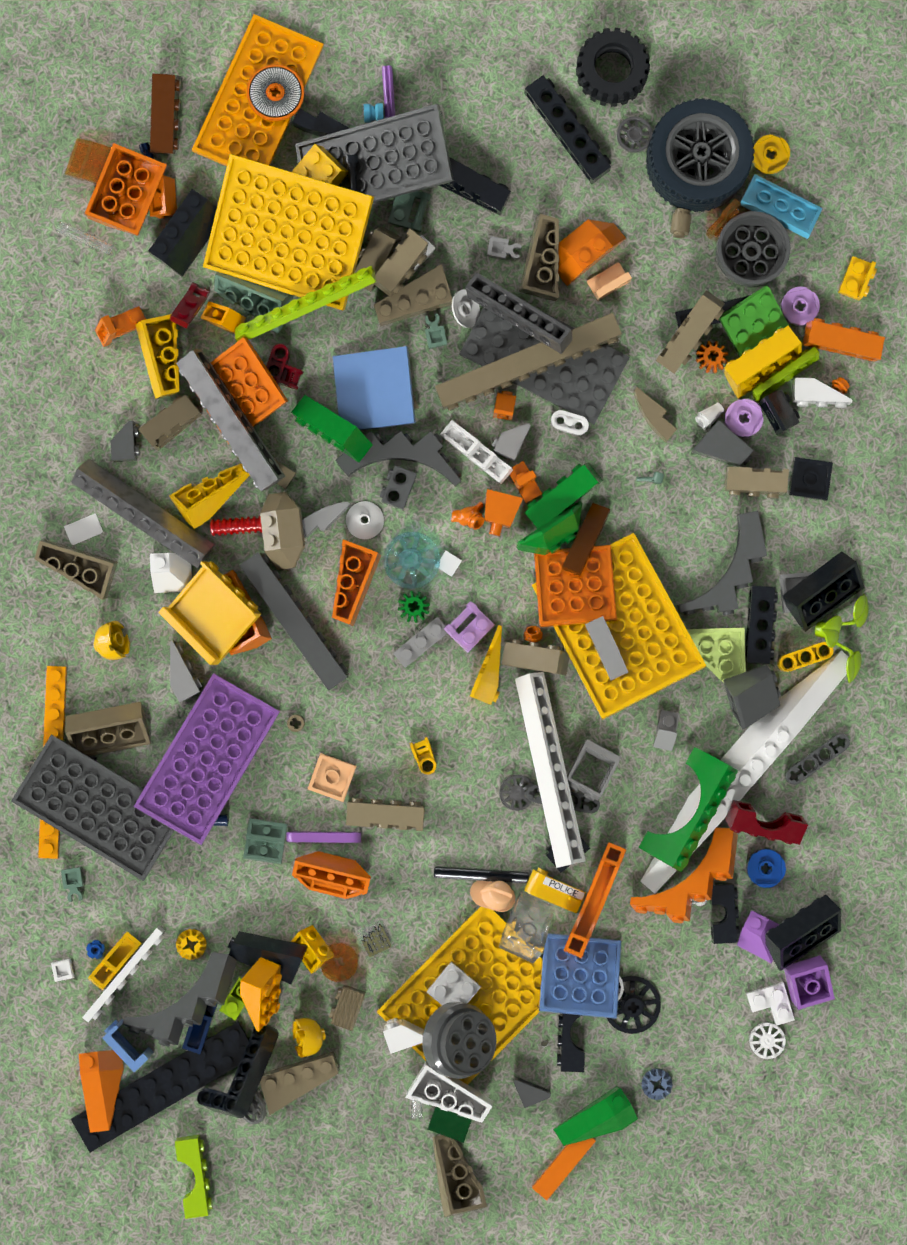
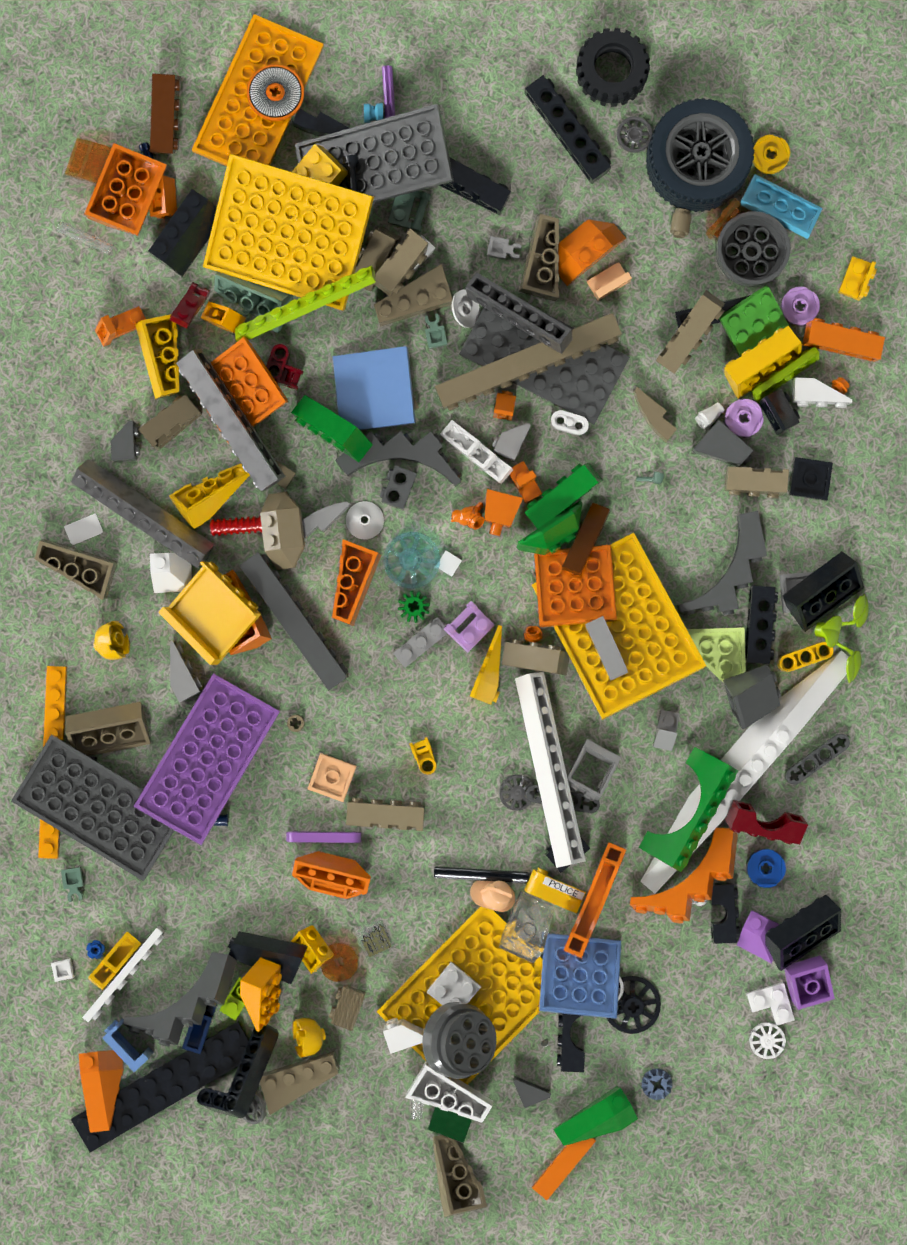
lime arch [175,1134,213,1219] -> none
yellow gear [176,929,207,960] -> none
sand green slope [243,818,287,864] -> none
orange gear [696,341,728,374] -> none

